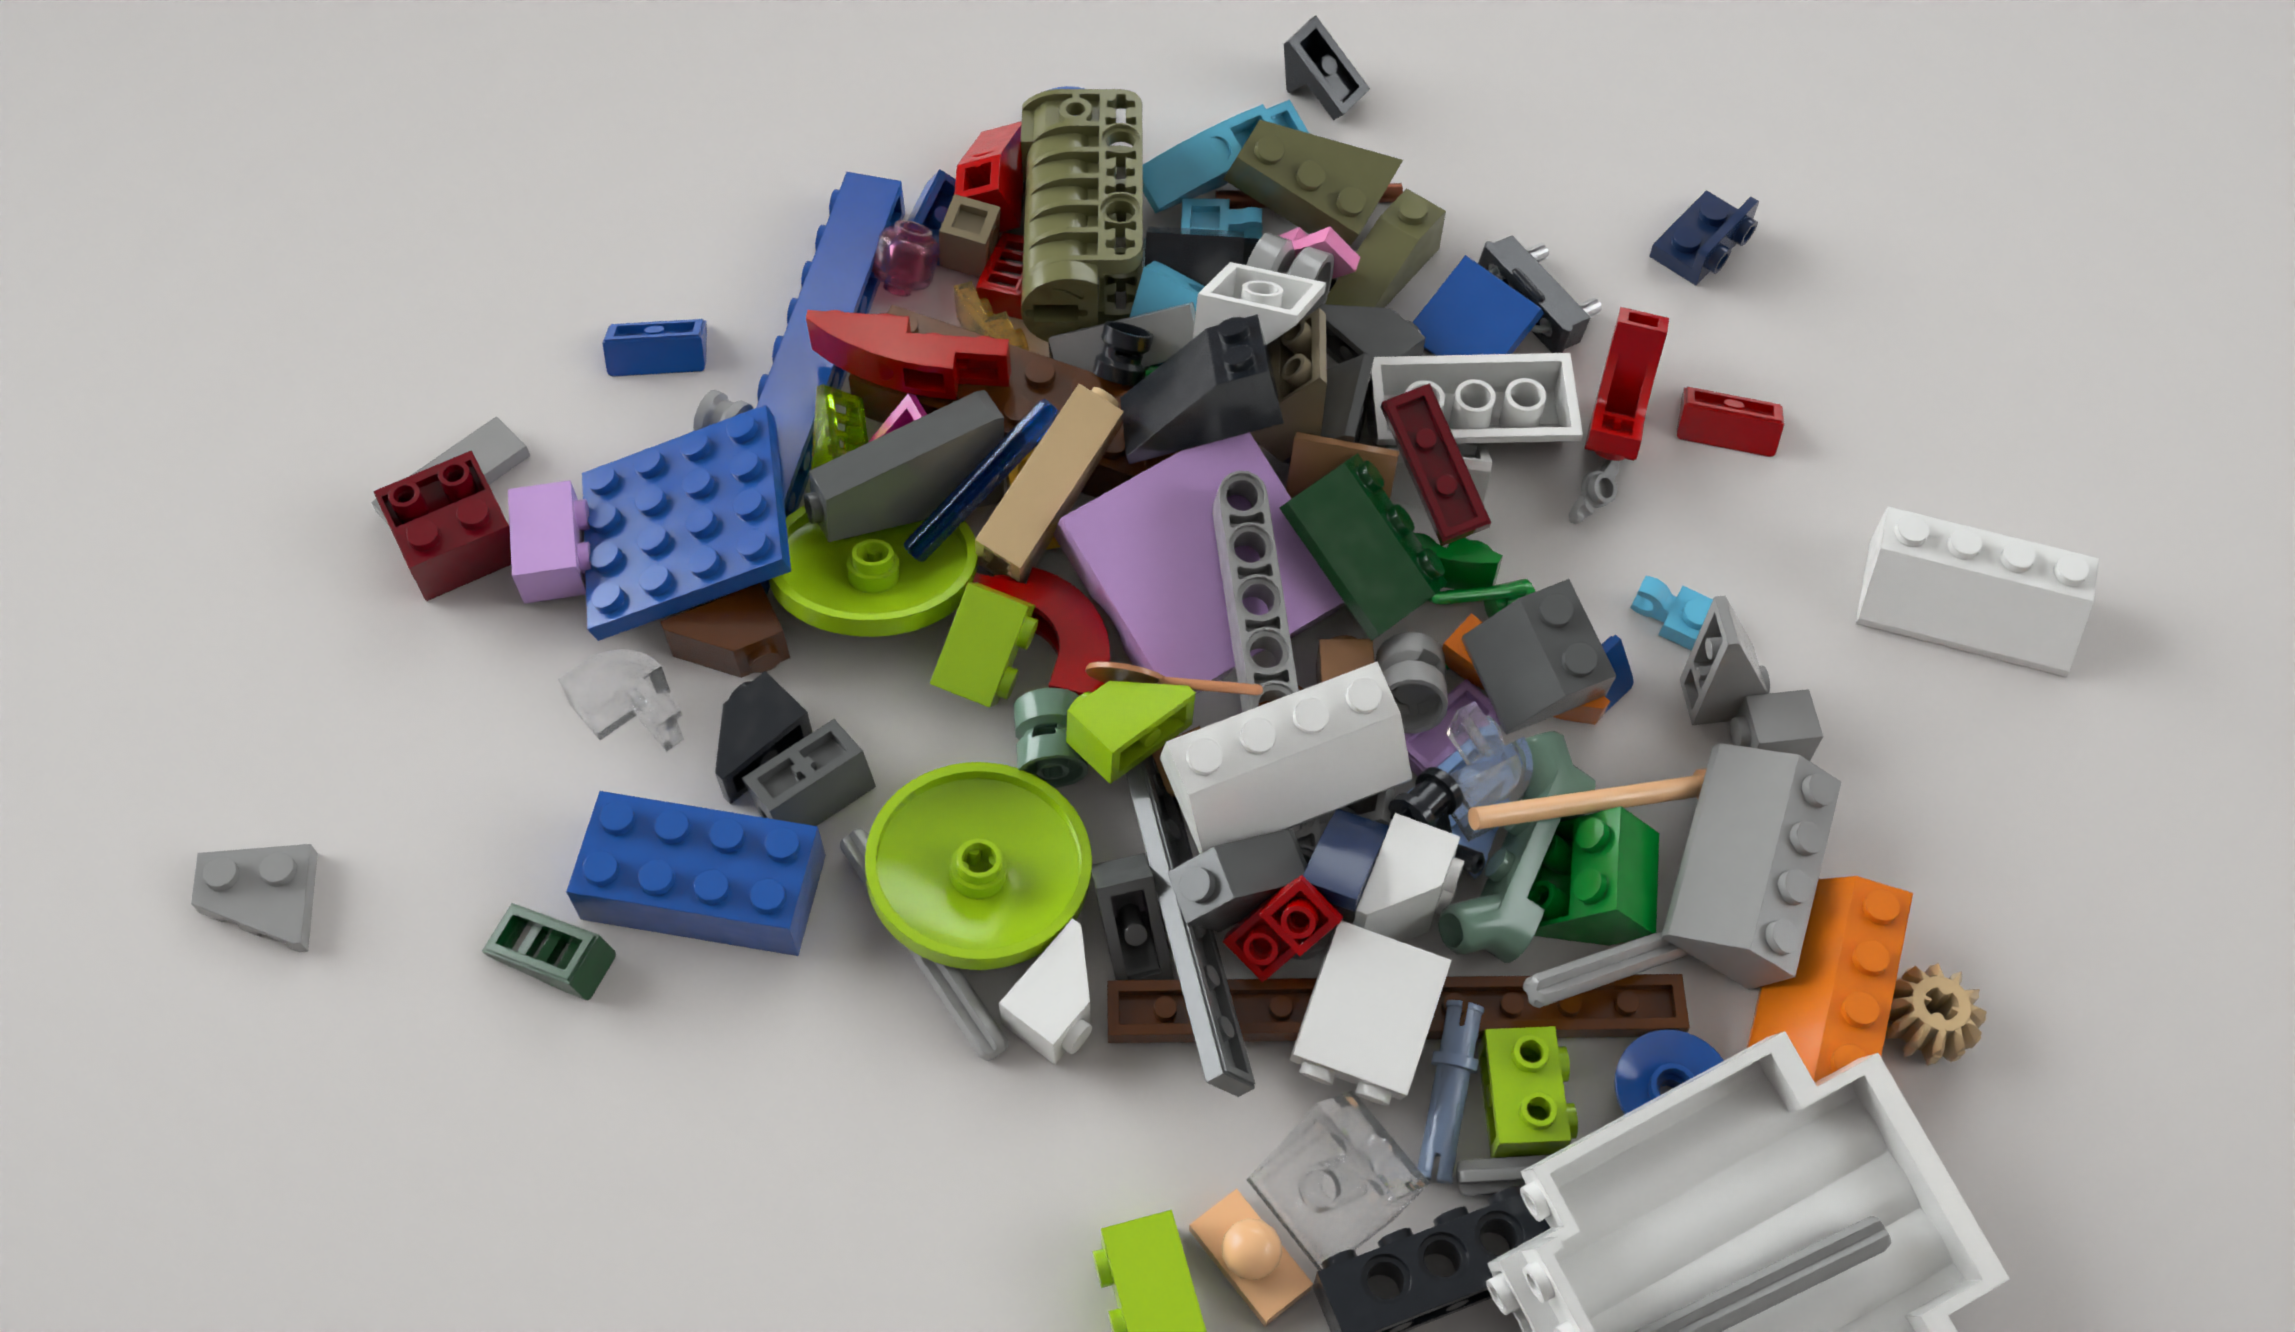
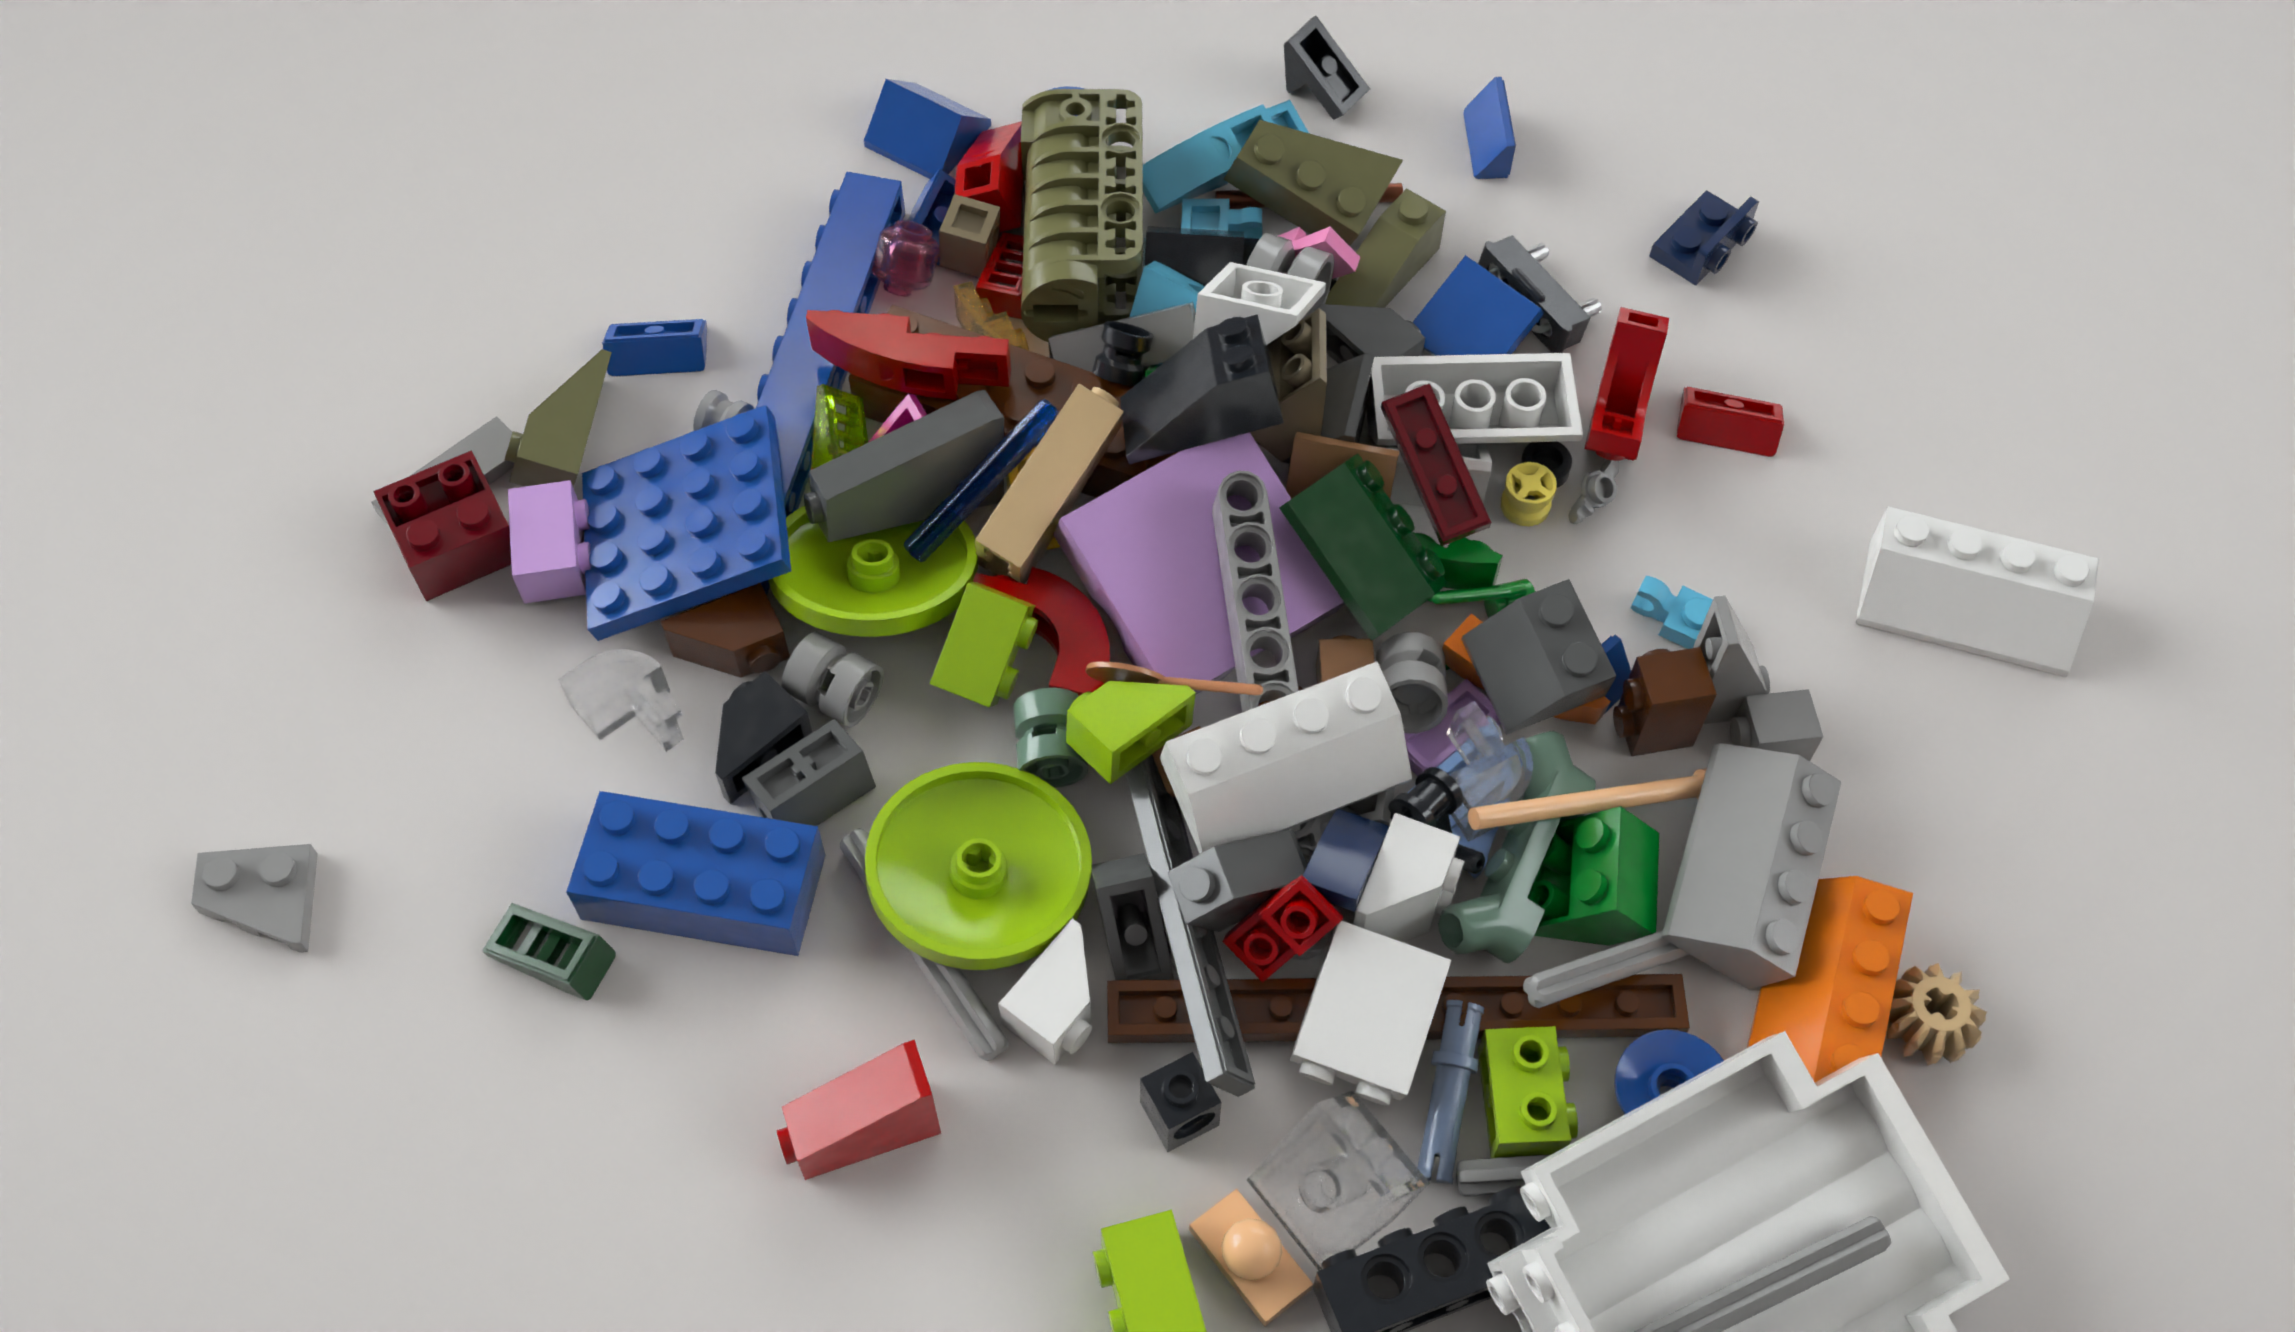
none -> olive slope [504,349,612,488]
none -> slope [776,1039,941,1180]
none -> light grey wheel [781,631,884,728]
none -> blue slope [864,79,991,179]
none -> black brick [1140,1052,1222,1152]
none -> blue slope [1463,77,1516,179]
none -> light yellow wheel [1500,462,1557,527]
none -> black tile [1520,441,1572,488]
none -> reddish brown brick [1613,647,1717,756]

